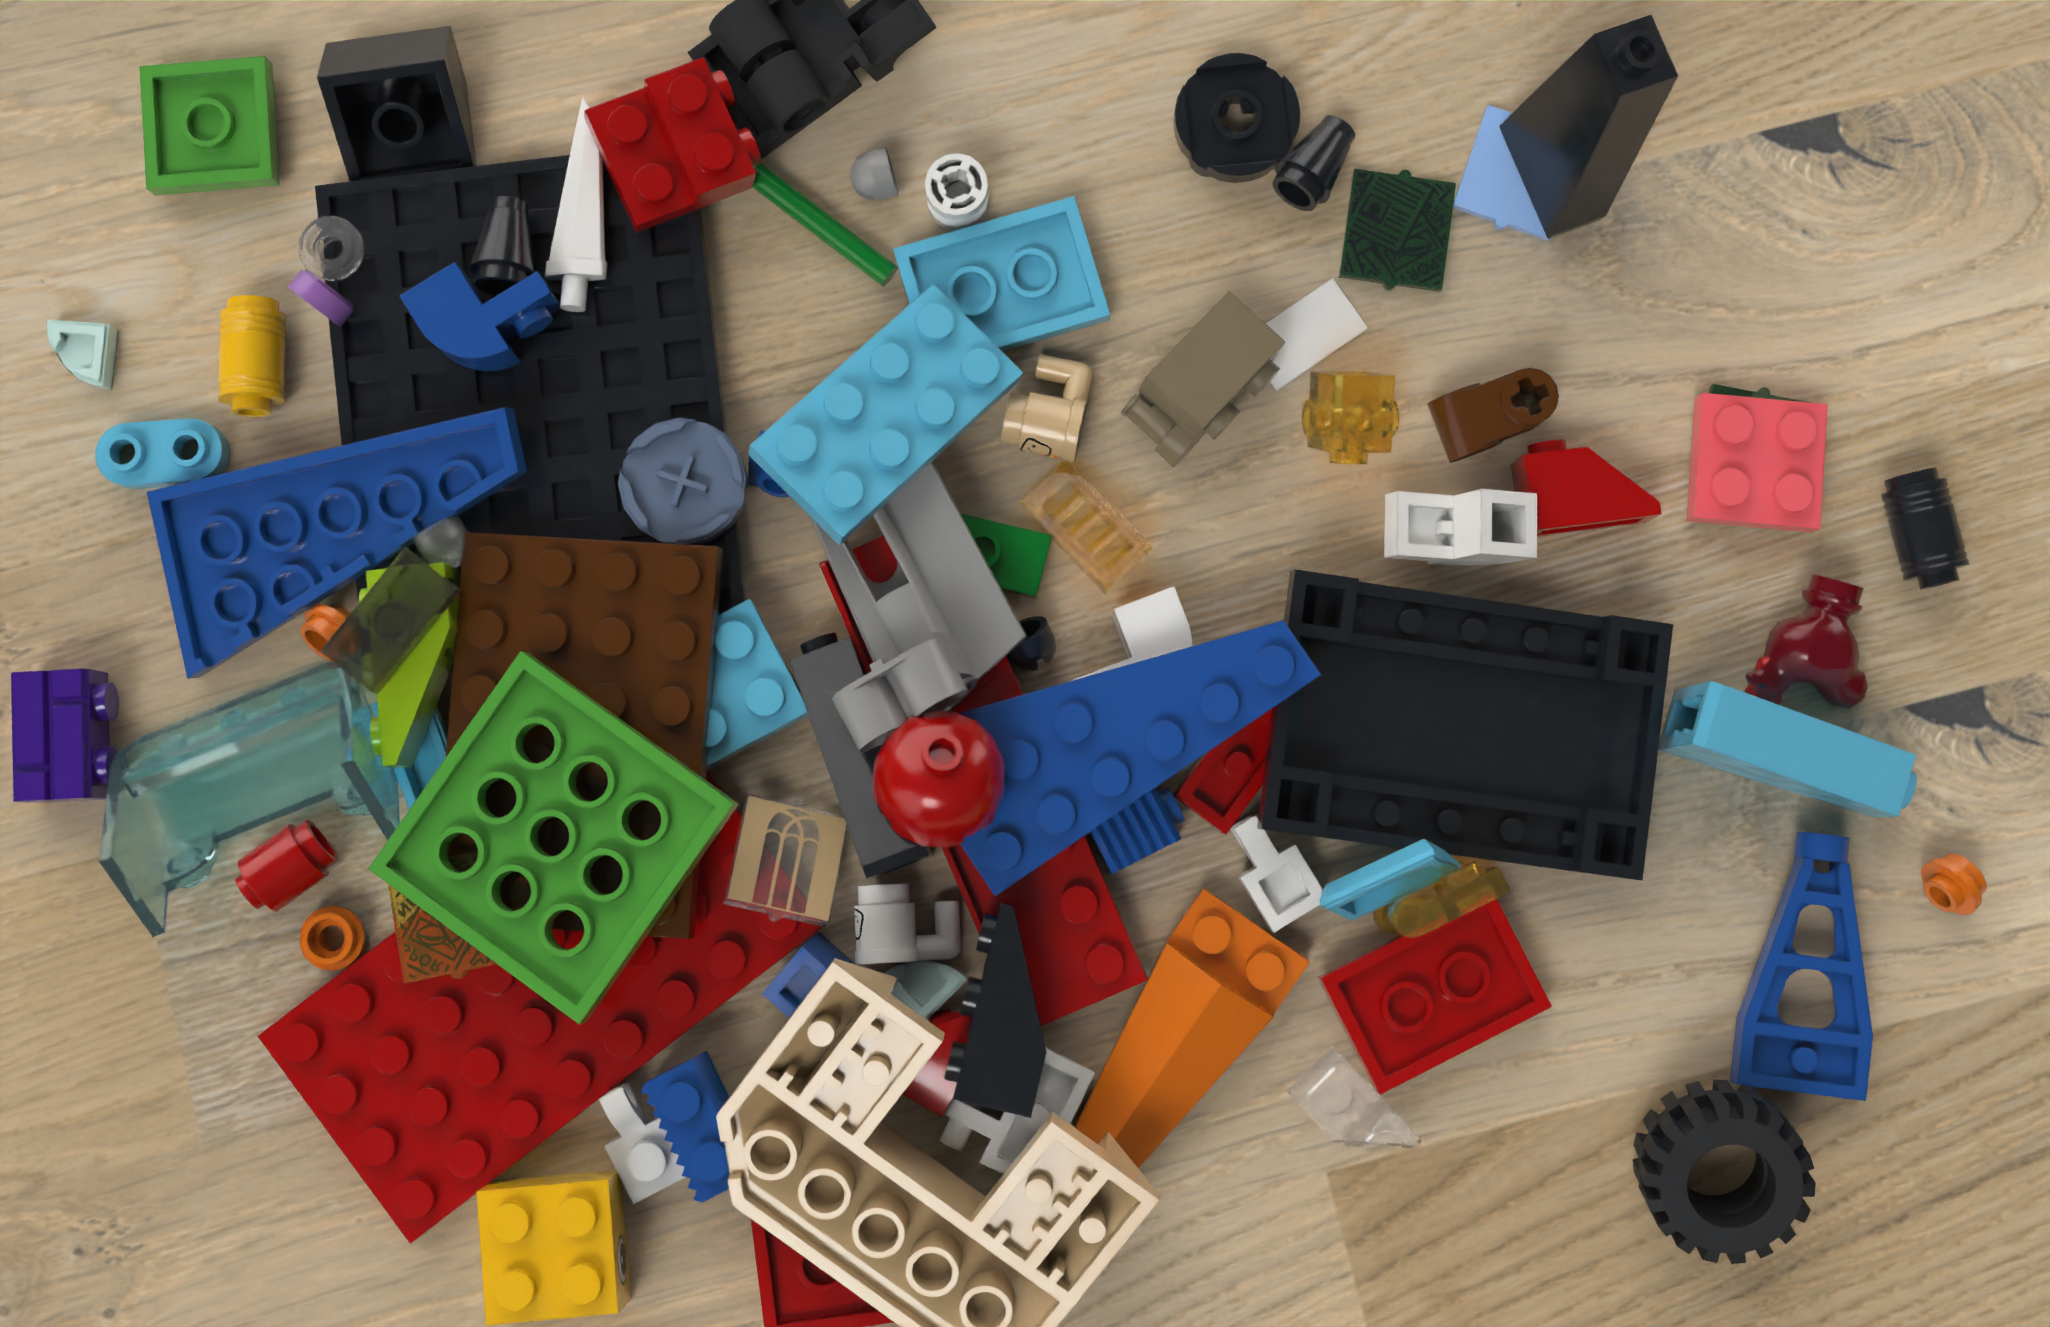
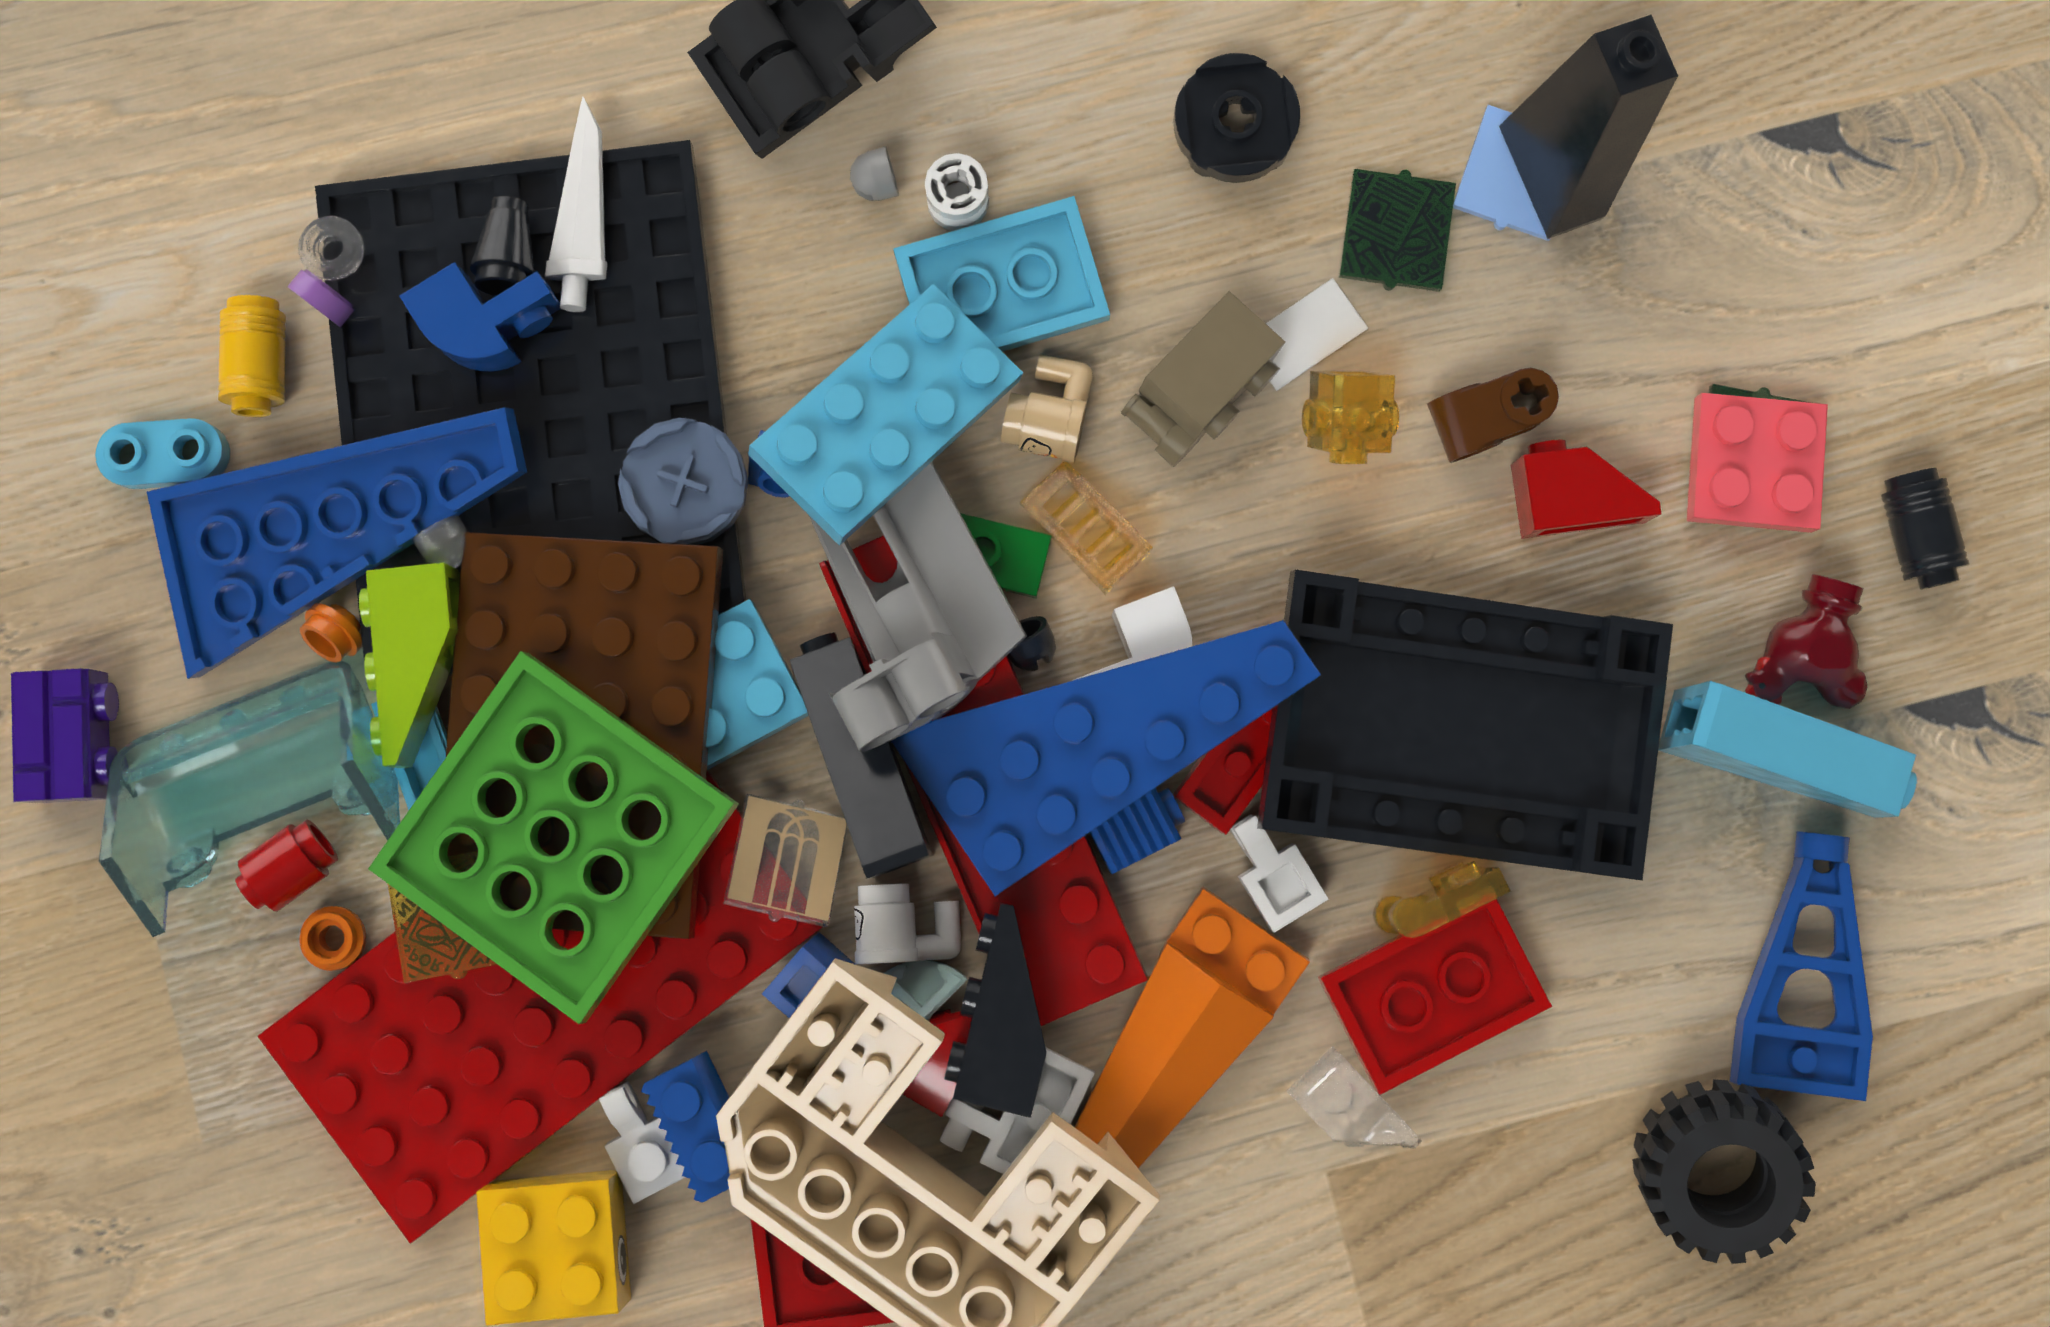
light aqua tile [47,319,118,390] -> none
bright green plate [139,56,280,196] -> none
black slope [317,26,477,181] -> none
clear smoke plate [320,547,462,694] -> none
red plate [584,57,761,233] -> none
green bar [752,163,898,287] -> none
red cylinder [873,710,1005,847] -> none
black cone [1272,115,1355,211] -> none
medium azure tile [1319,839,1461,921] -> none
white brick [1384,489,1537,566] -> none
orange plate [1921,853,1987,915] -> none

